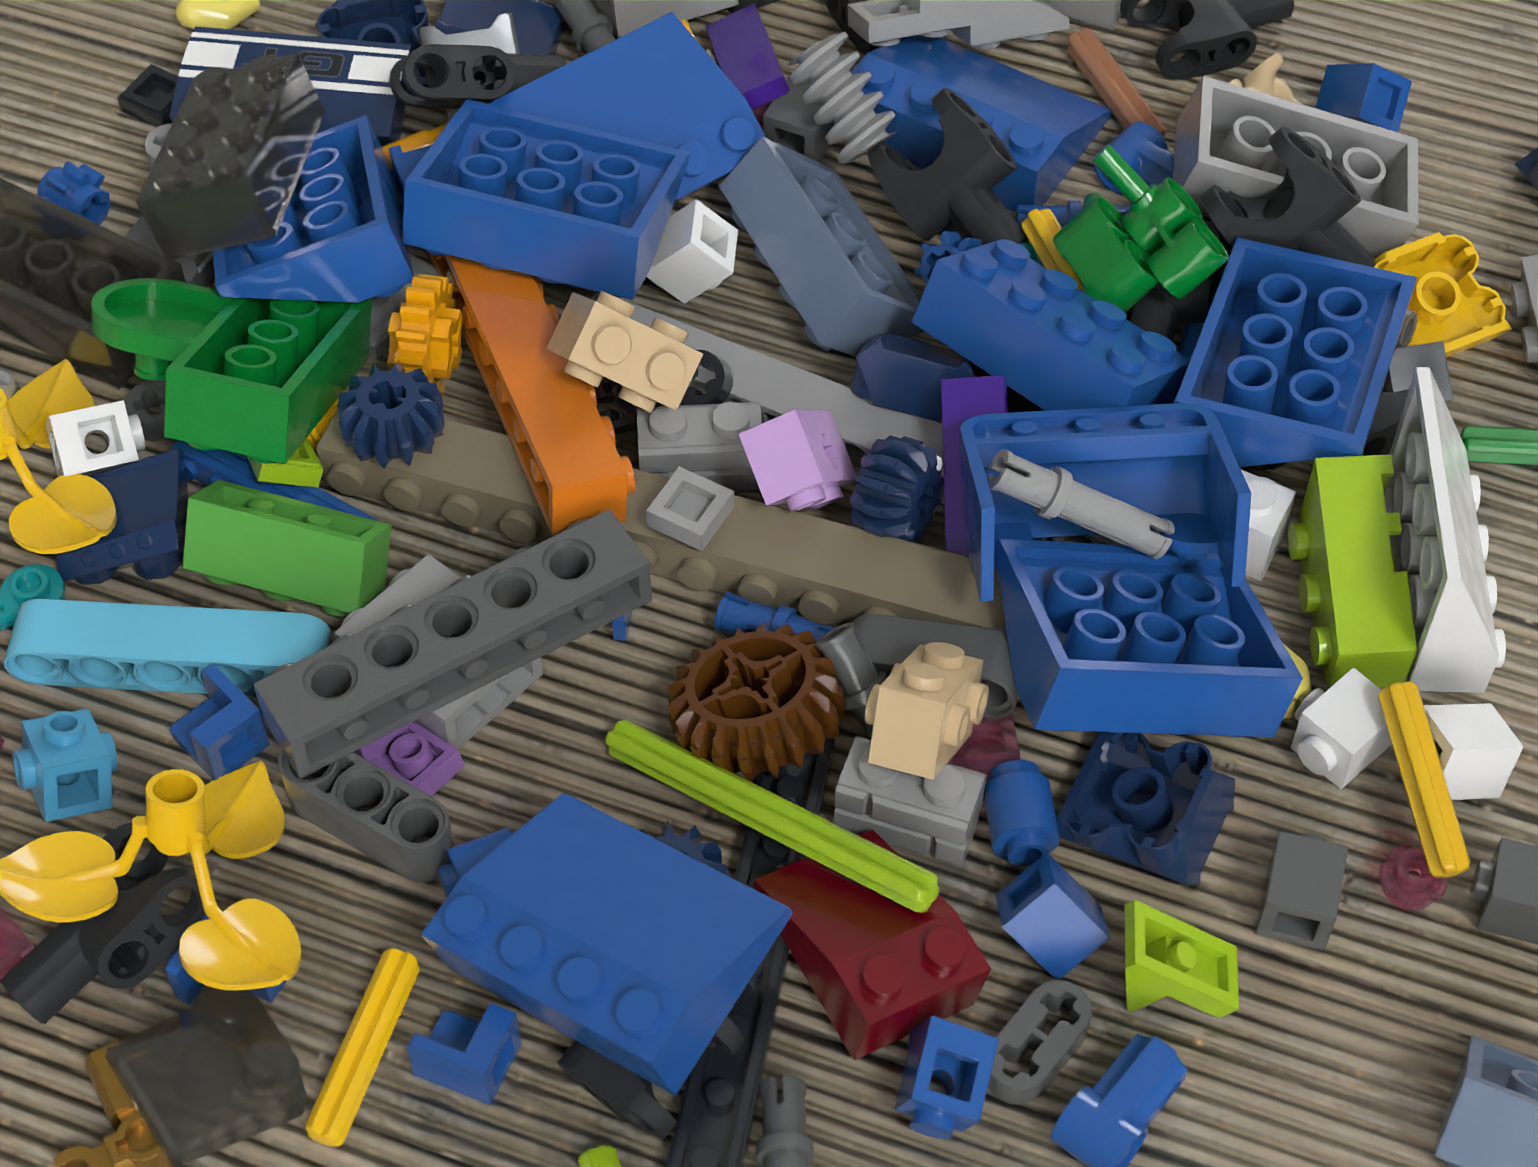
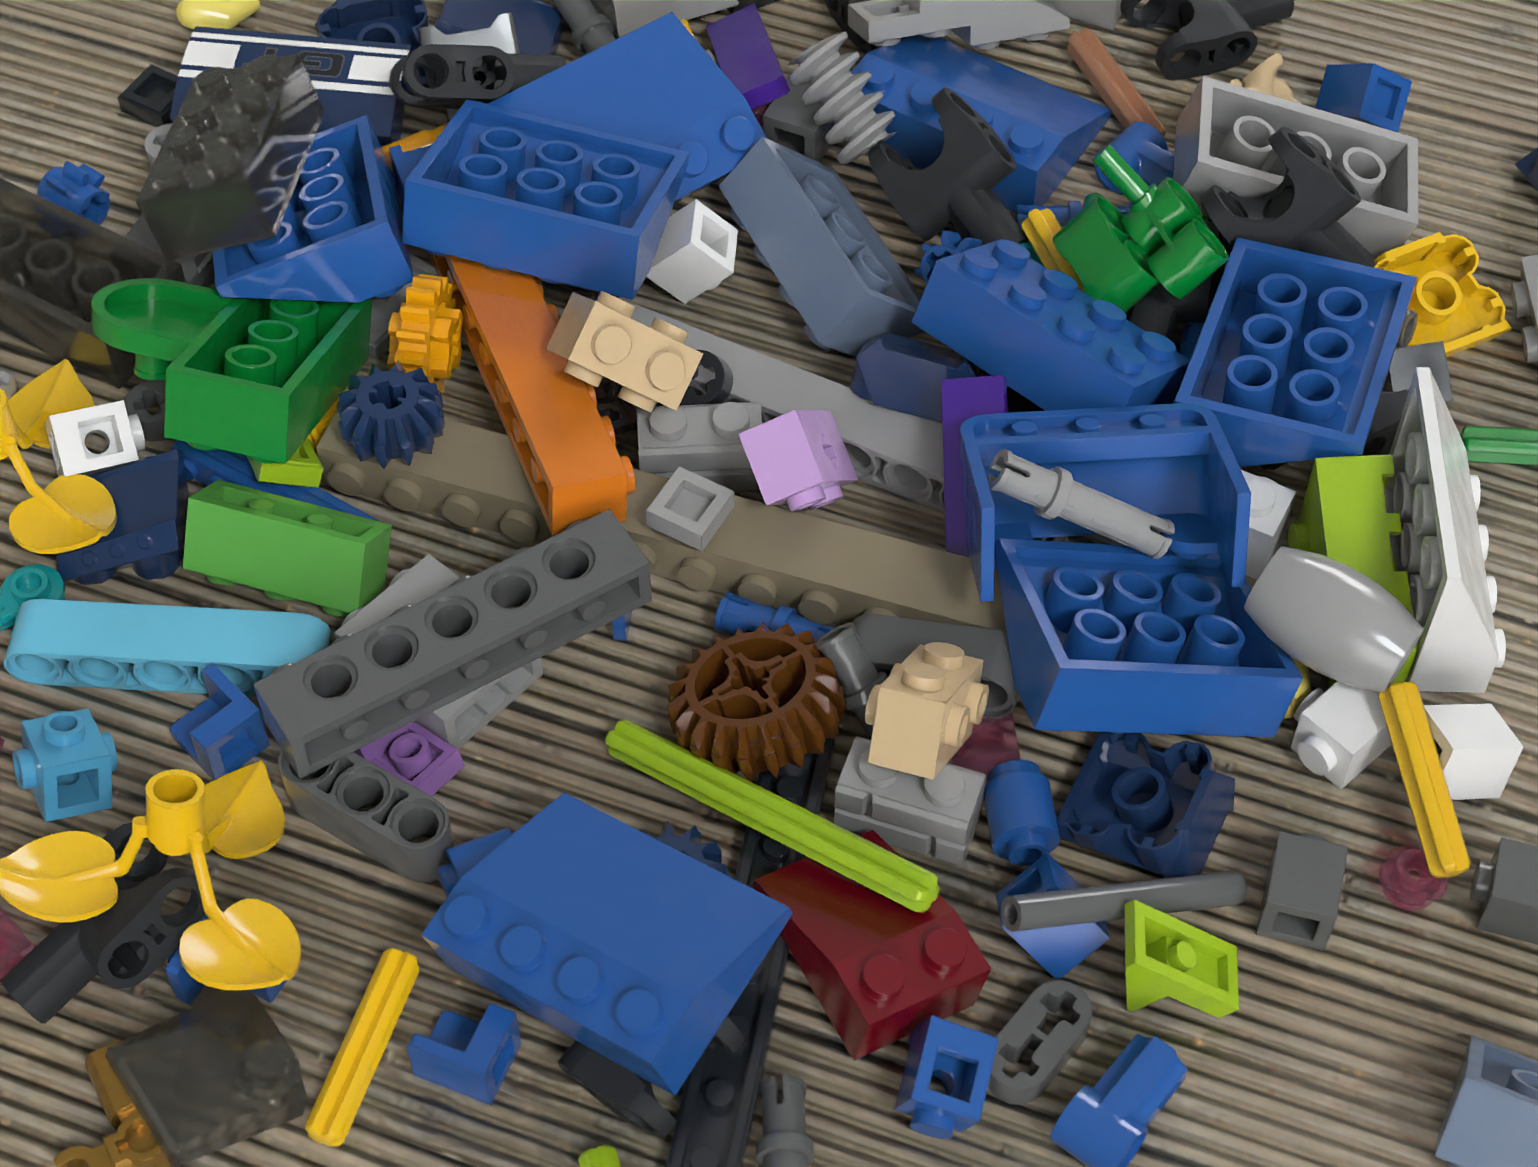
dark blue gear [849,435,944,542] -> none
none -> dark grey piece [1001,871,1247,932]
none -> light grey piece [1244,546,1424,693]

